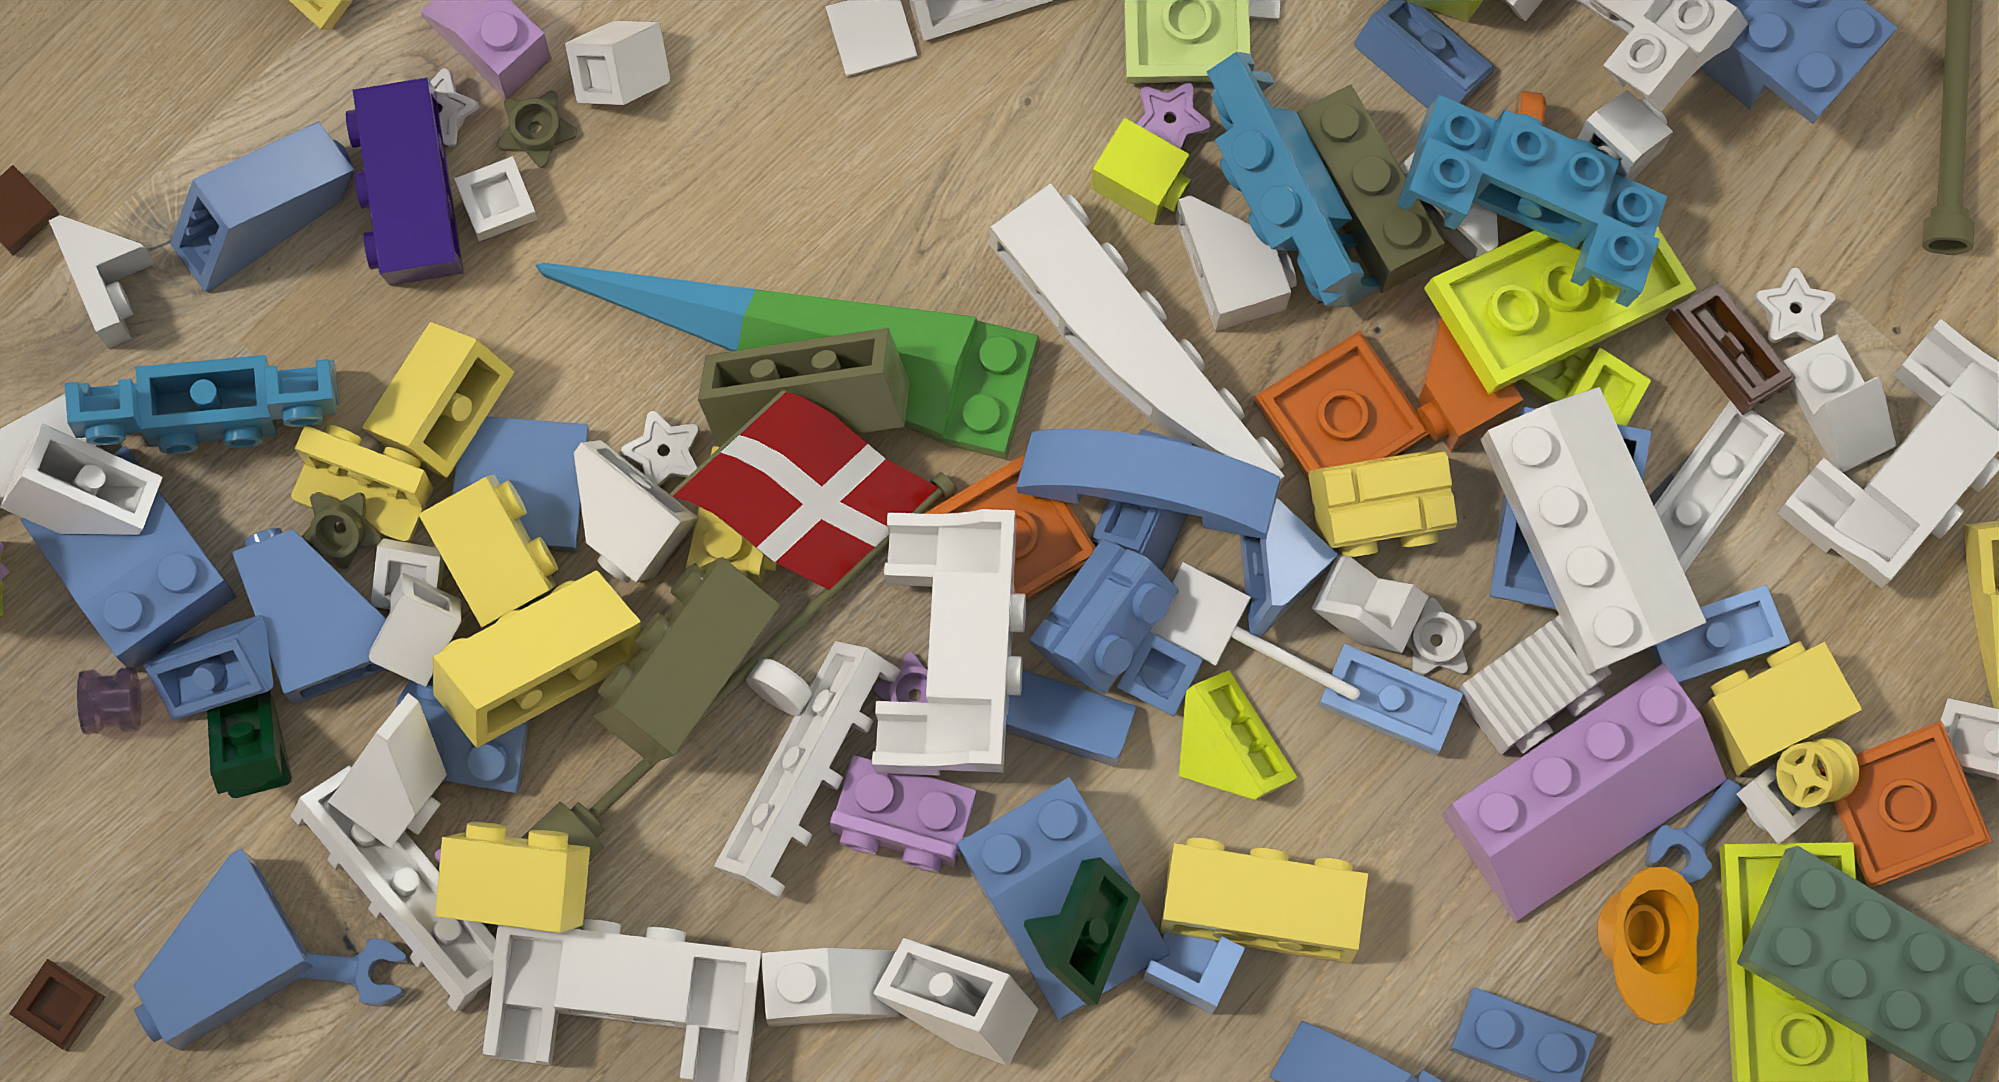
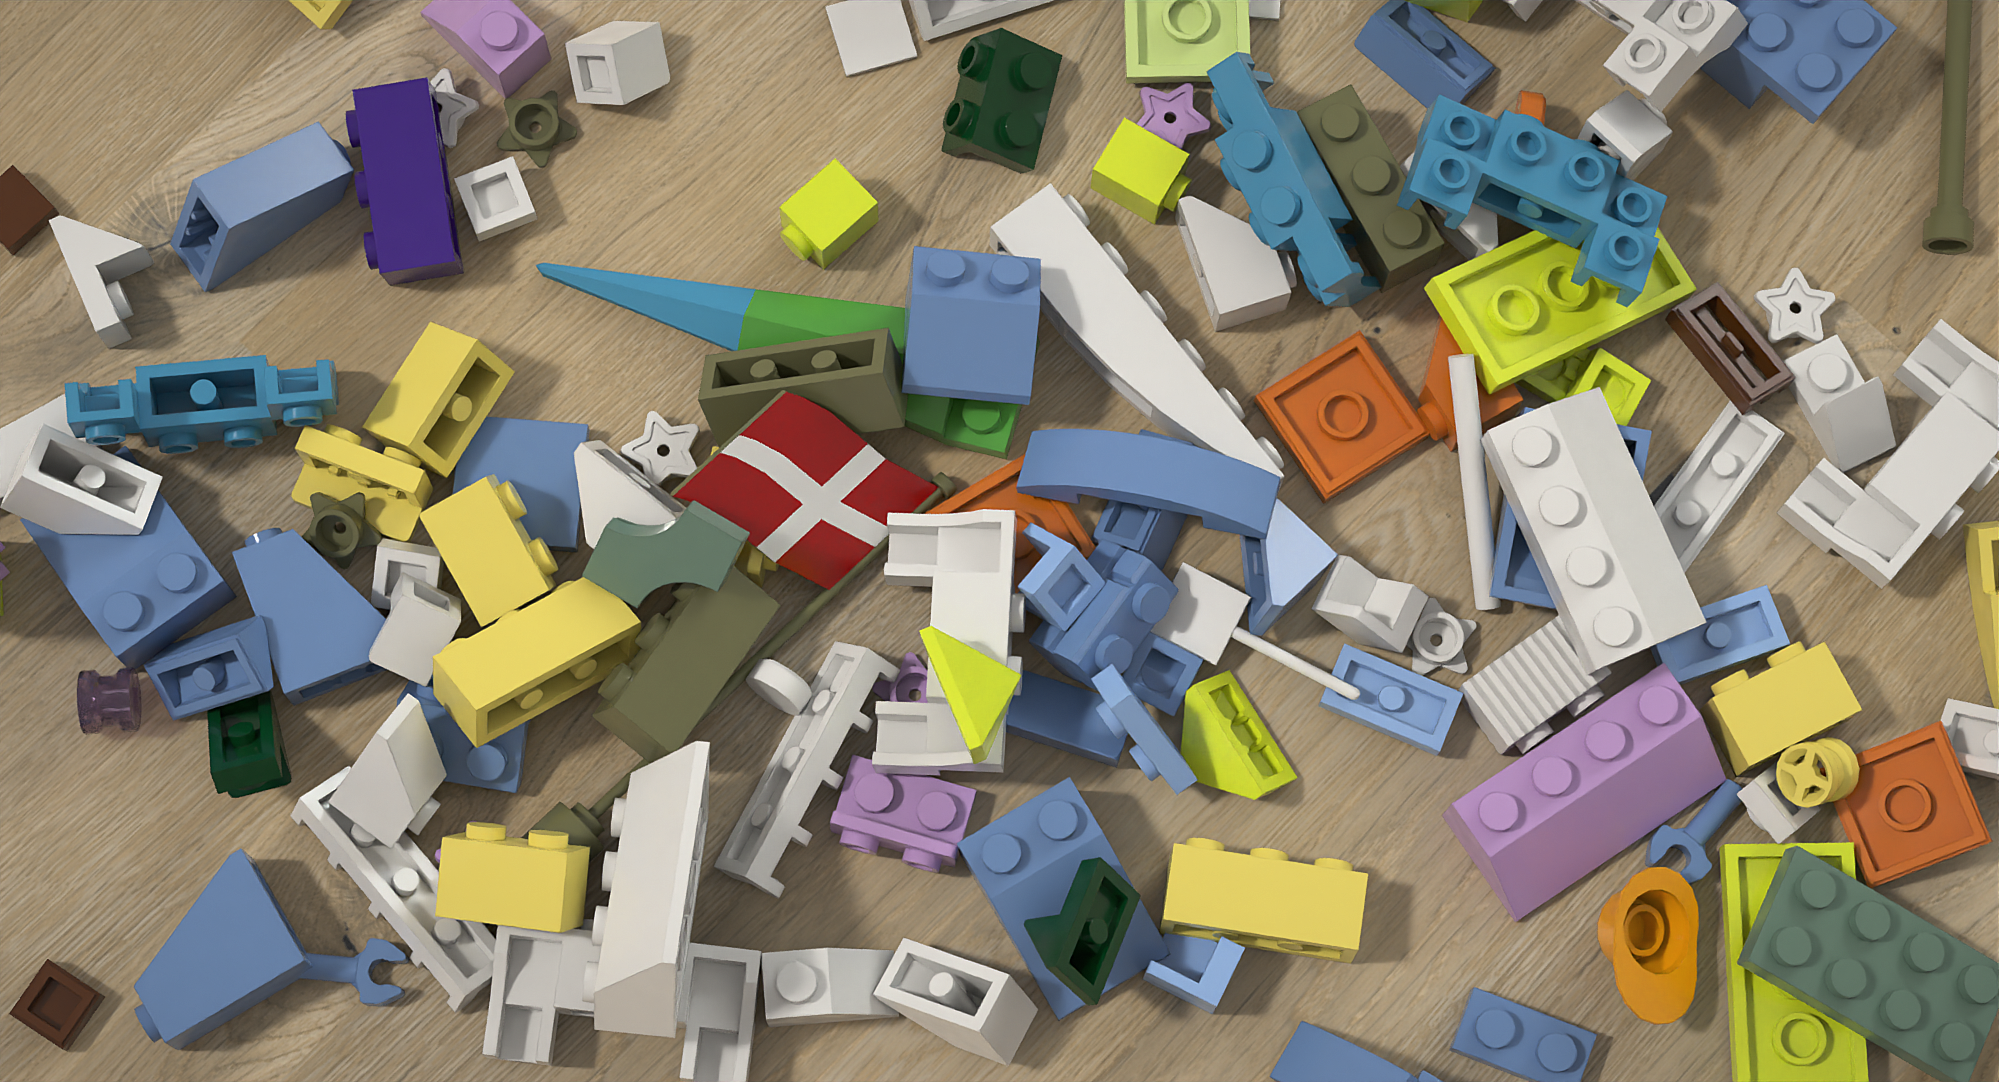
light yellow brick [1308,450,1458,557] -> none
none -> sand green tile [582,500,750,608]
none -> white slope [582,741,710,1038]
none -> neon yellow brick [779,158,879,270]
none -> medium blue slope [902,246,1041,405]
none -> neon yellow slope [919,626,1022,764]
none -> dark green bracket [942,28,1063,174]
none -> light blue panel [1018,522,1106,632]
none -> light blue plate [1091,664,1198,795]
none -> white bar [1448,354,1501,610]

